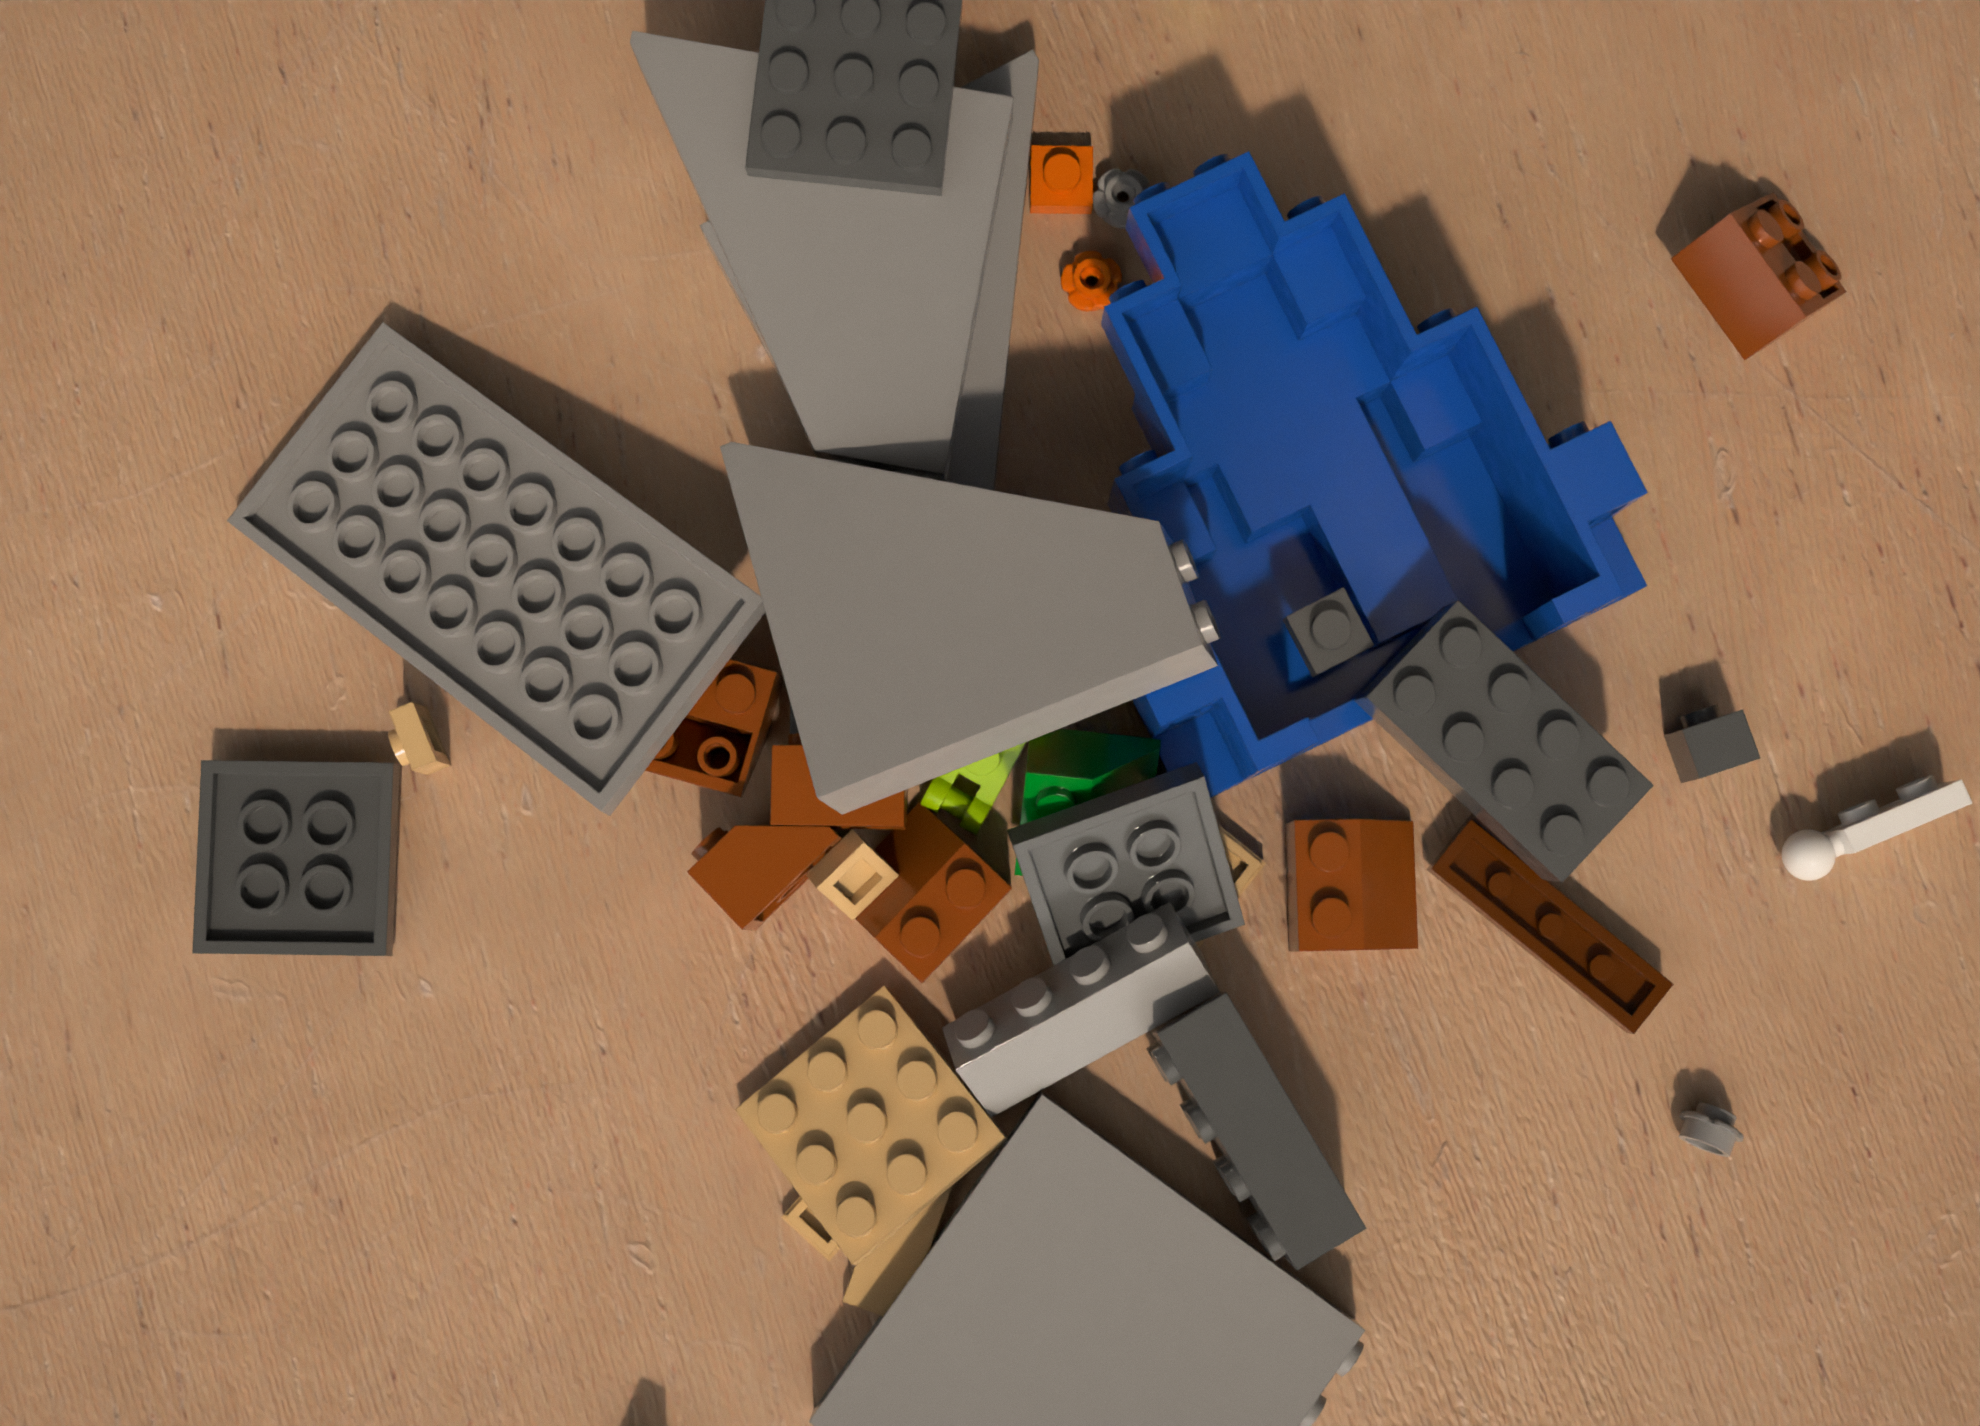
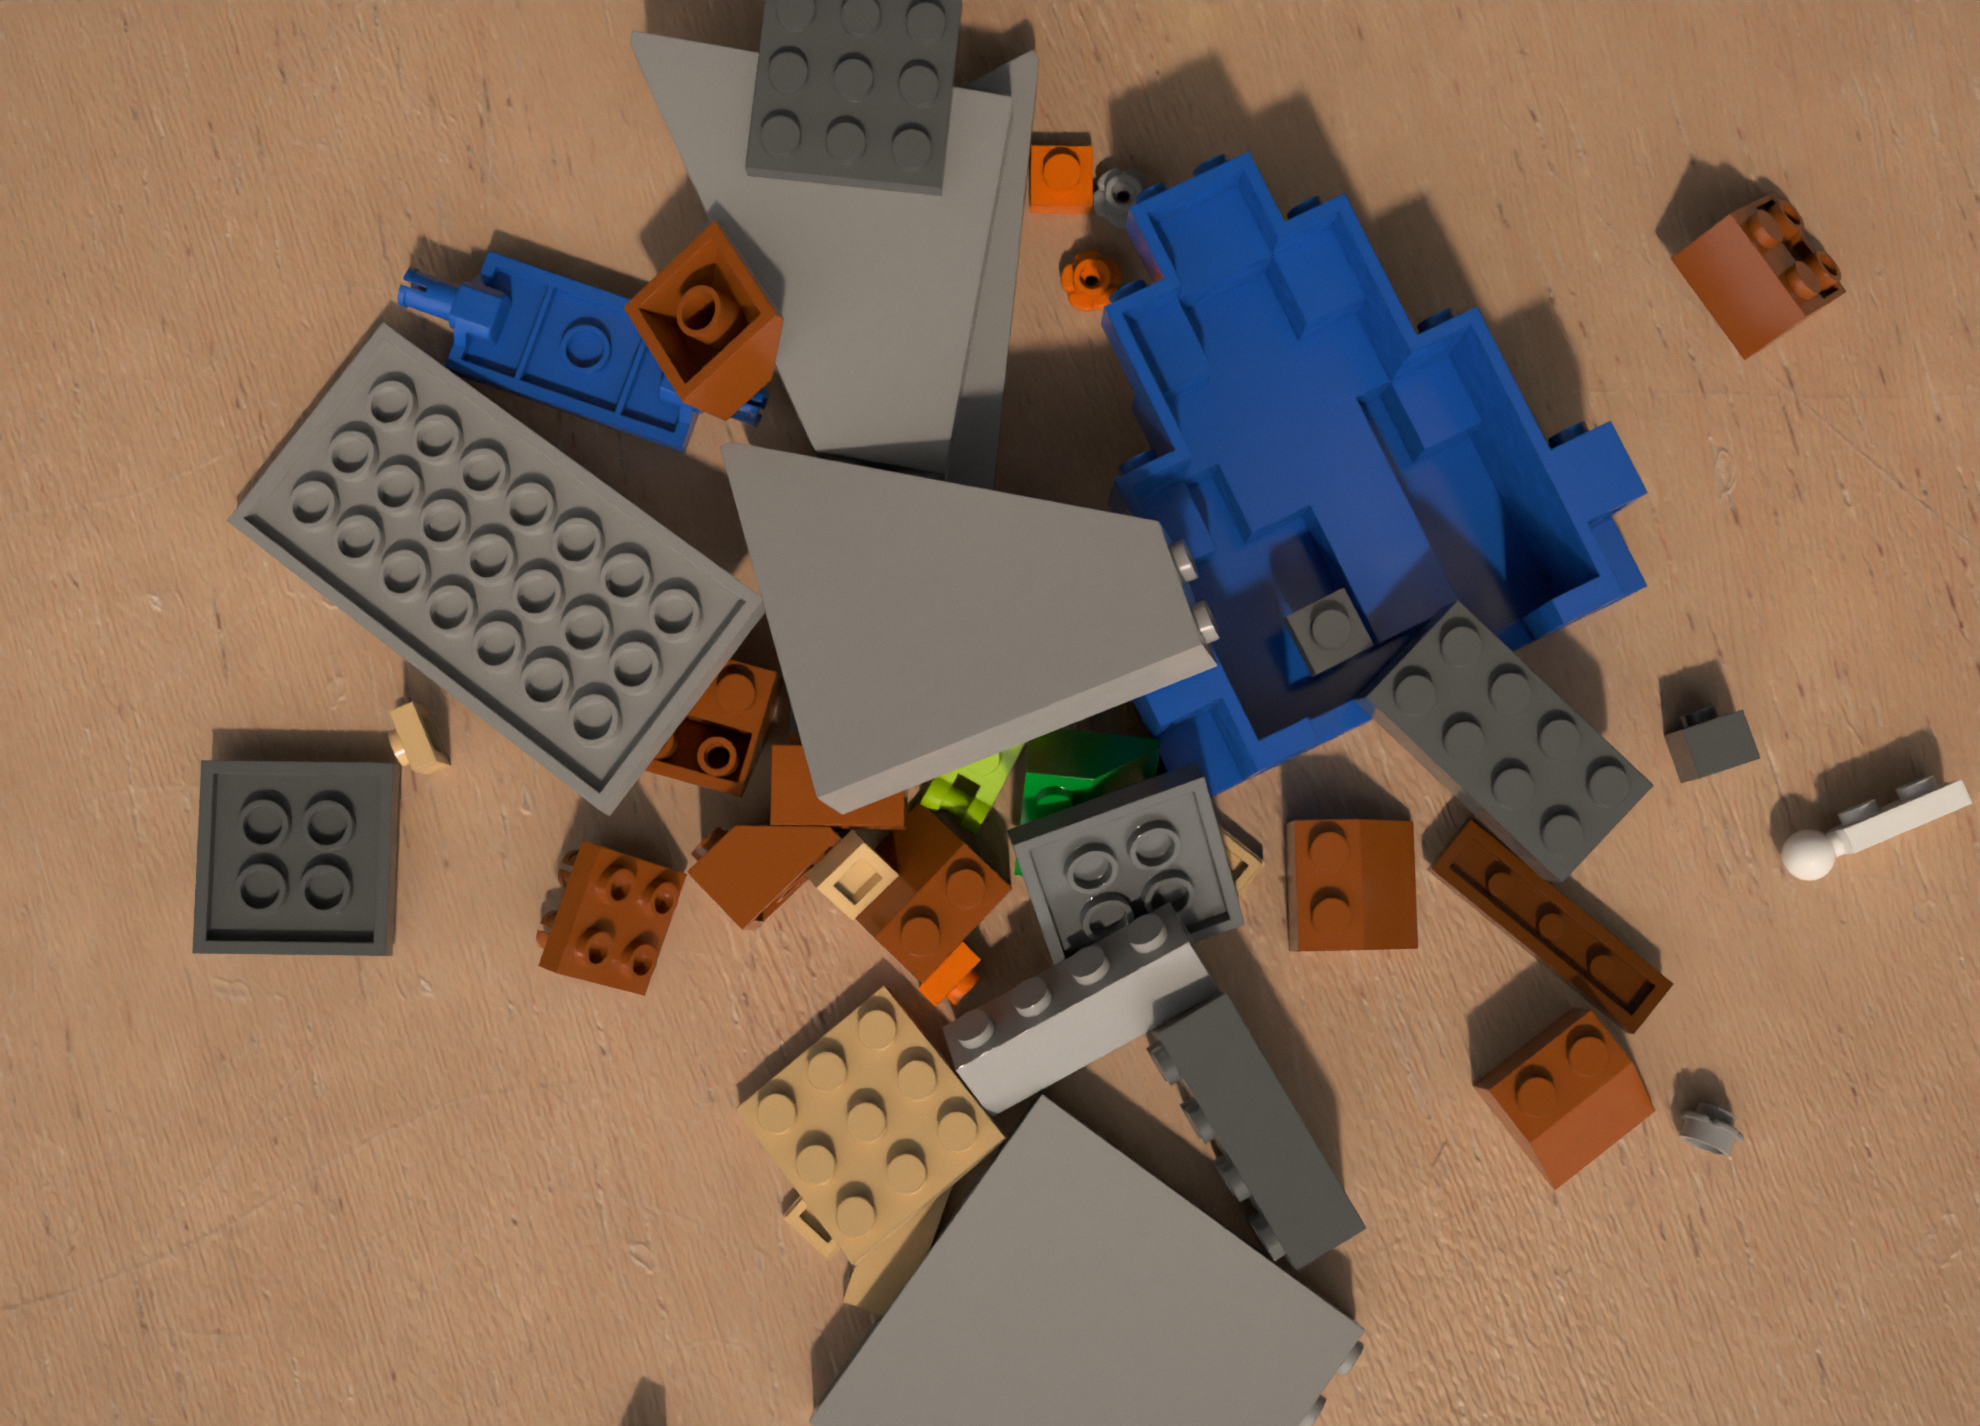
none -> blue plate [398,251,769,454]
none -> dark orange plate [536,840,687,996]
none -> dark orange slope [623,220,784,421]
none -> orange plate [917,941,982,1007]
none -> dark orange slope [1473,1007,1656,1190]

